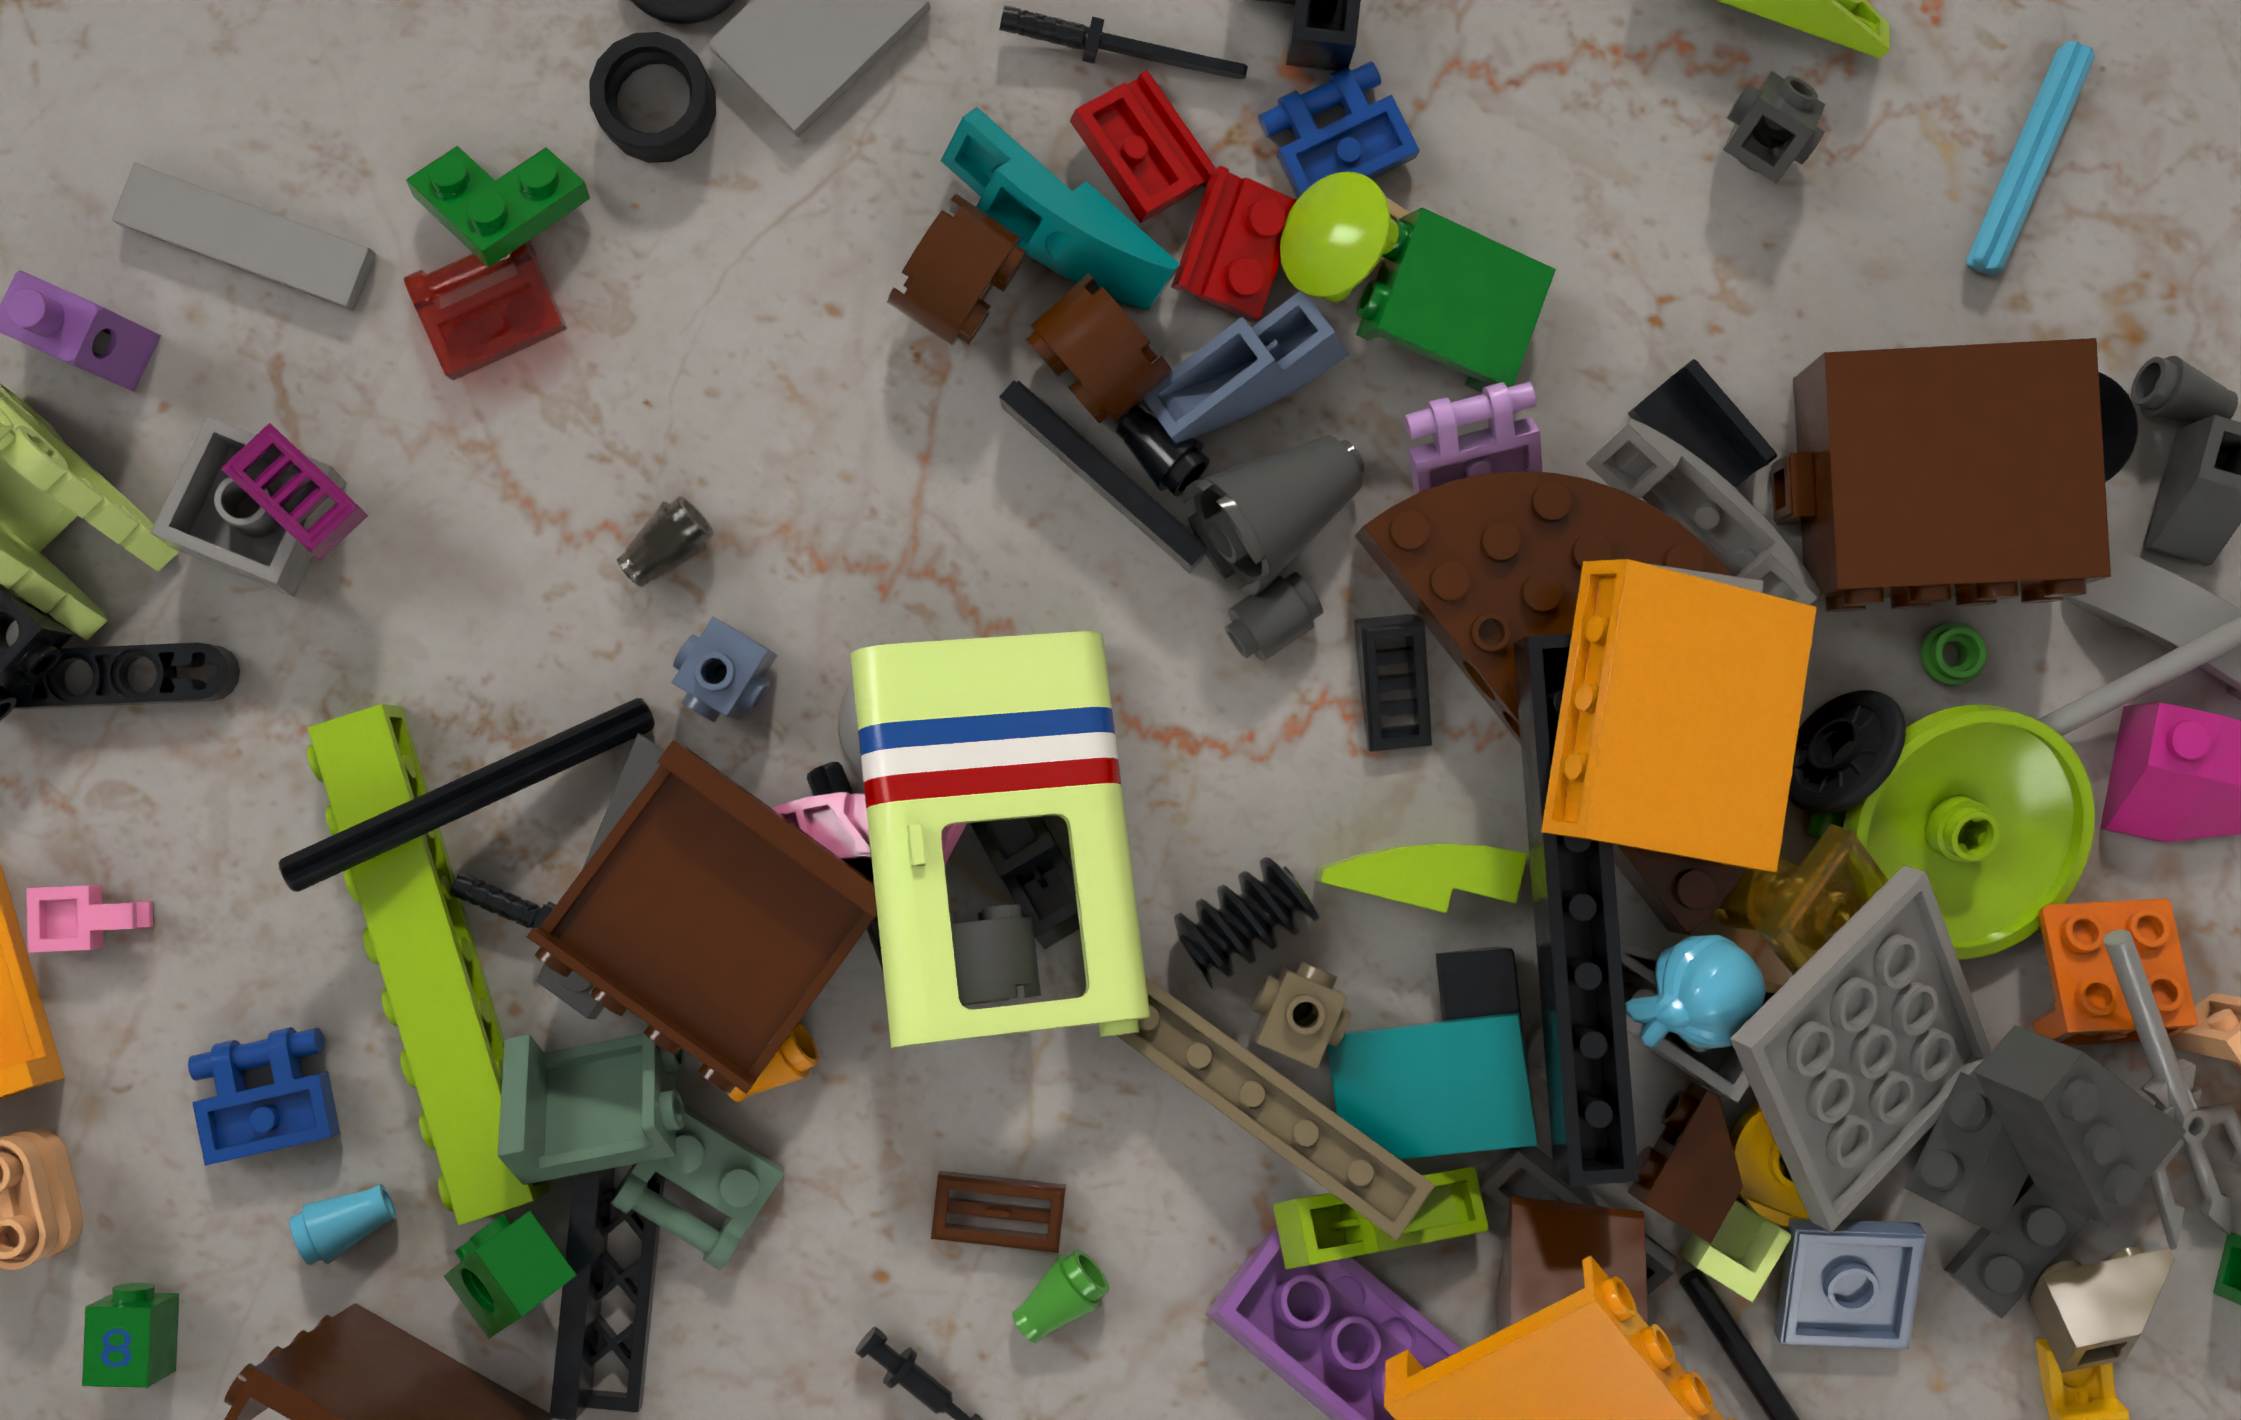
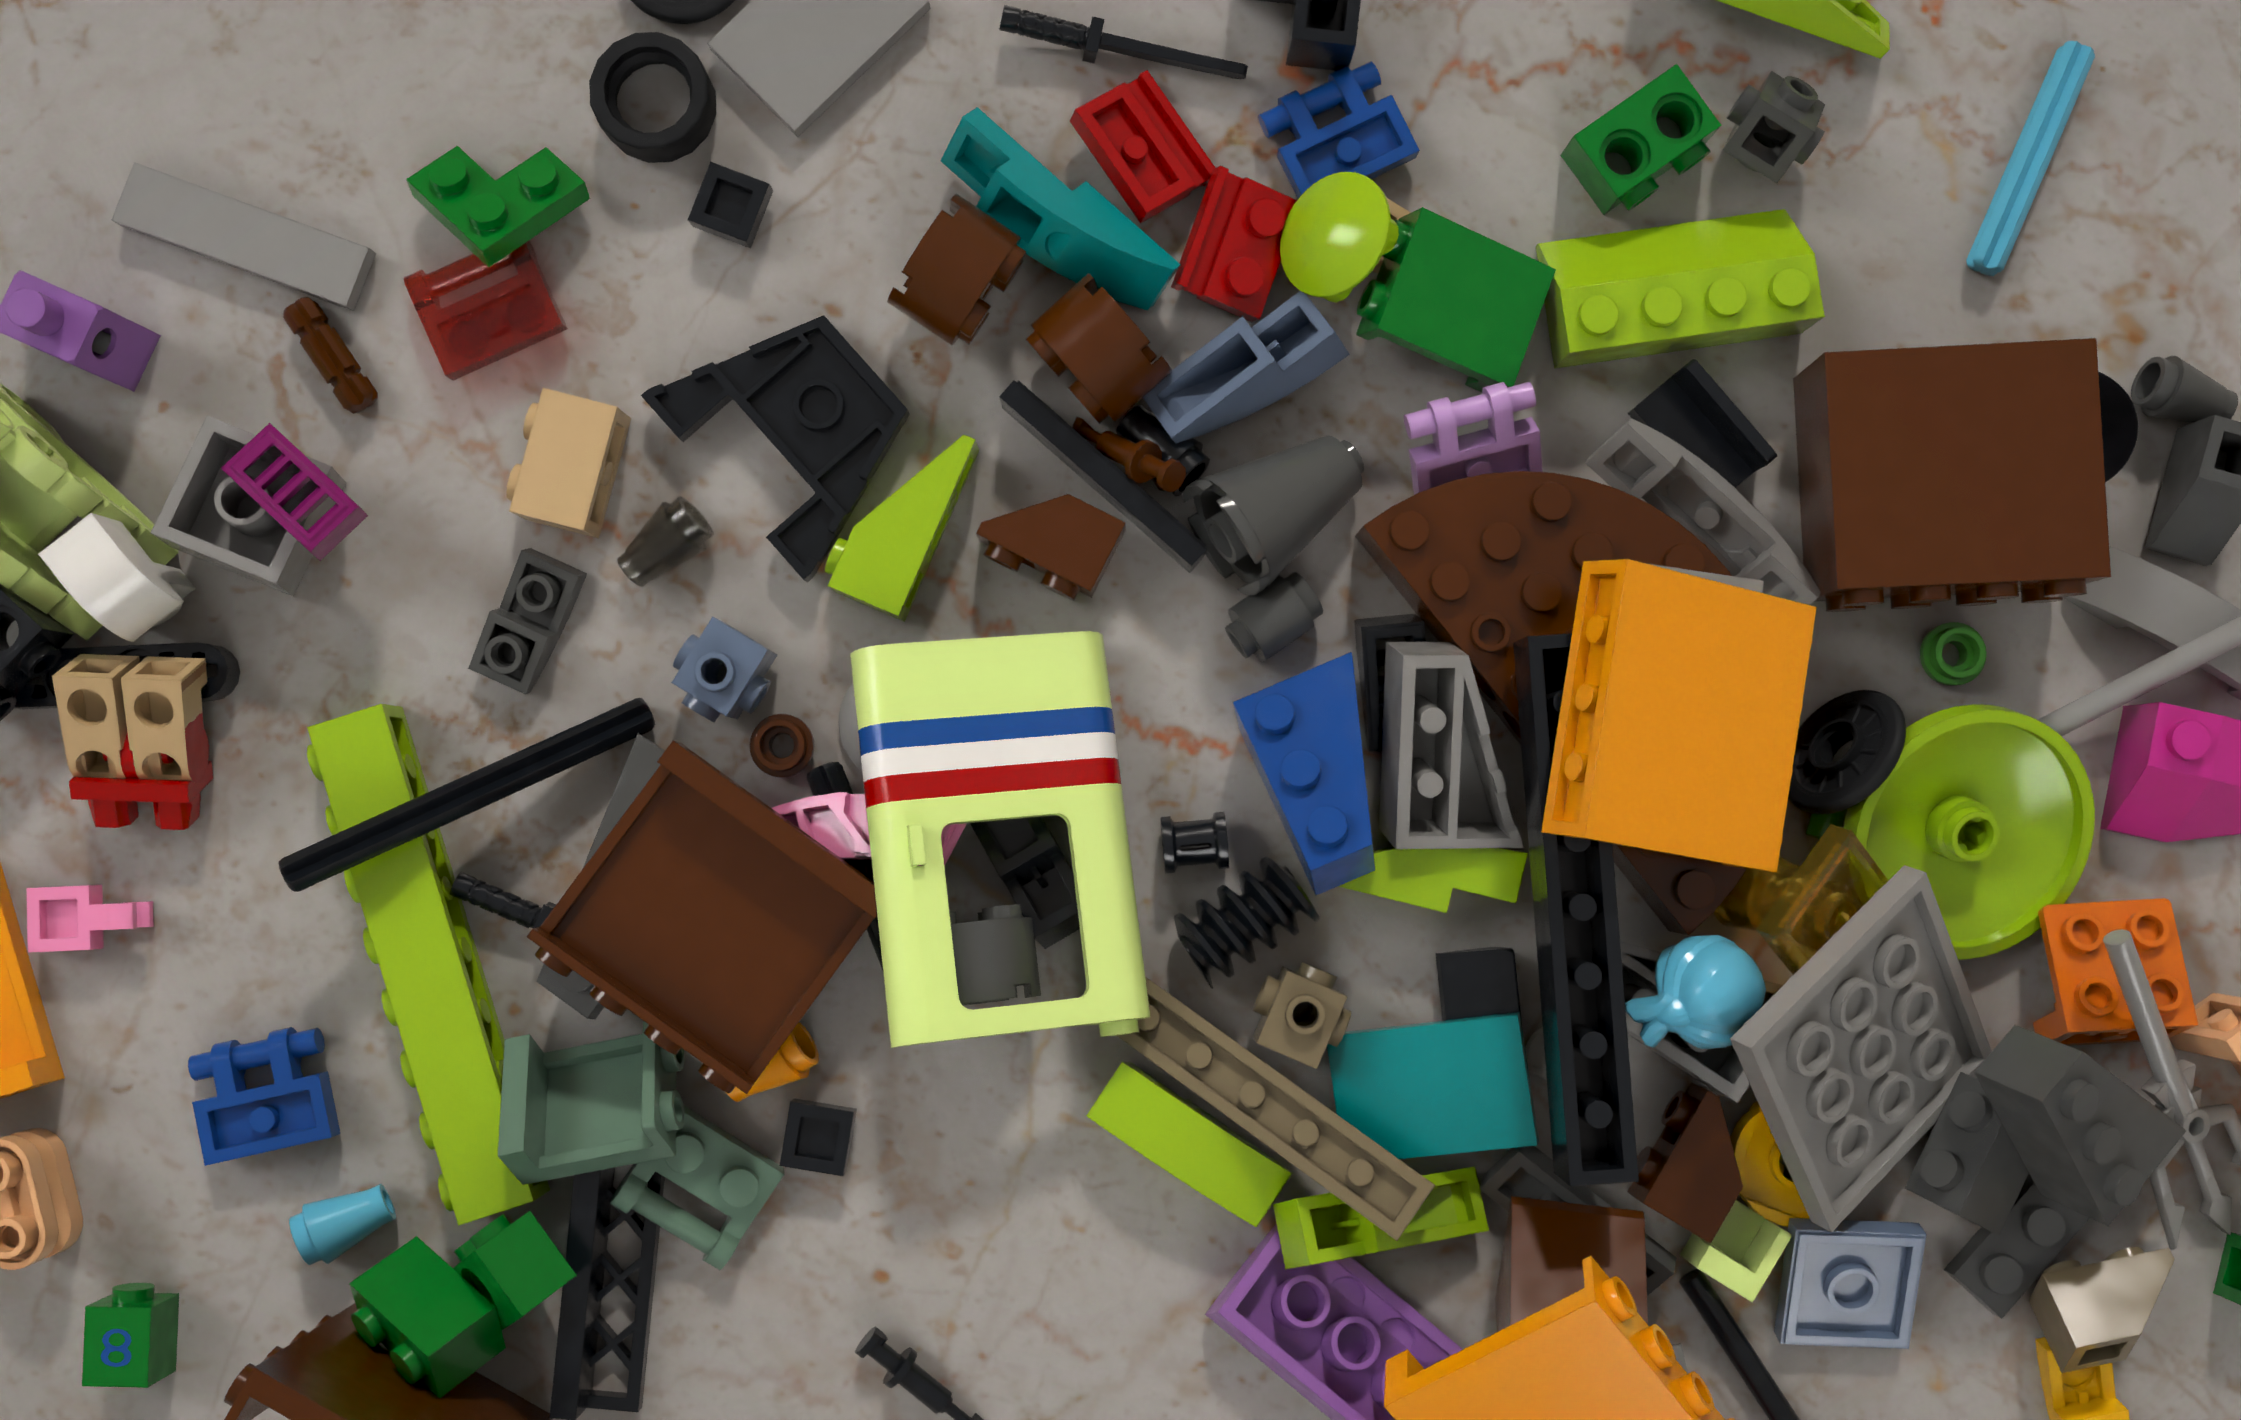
reddish brown tile [931,1171,1066,1253] -> none
bright green cone [1012,1250,1109,1343] -> none
reddish brown tile [1771,452,1816,525] -> none
none -> white brick [38,513,196,642]
none -> tan hips [52,654,213,830]
none -> reddish brown axle [283,297,378,414]
none -> green brick [349,1236,506,1399]
none -> dark grey slope [468,548,587,694]
none -> tan brick [506,388,631,539]
none -> black wing [641,315,910,582]
none -> black plate [688,161,773,249]
none -> reddish brown plate [750,714,814,777]
none -> black plate [779,1098,857,1176]
none -> lime slope [825,435,979,622]
none -> reddish brown slope [976,494,1126,601]
none -> reddish brown piece [1072,417,1186,492]
none -> lime slope [1086,1061,1293,1227]
none -> black bush [1160,812,1229,874]
none -> blue wedge [1233,652,1375,896]
none -> light grey wedge [1379,642,1524,849]
none -> lime slope [1536,209,1825,369]
none -> green brick [1560,64,1721,215]

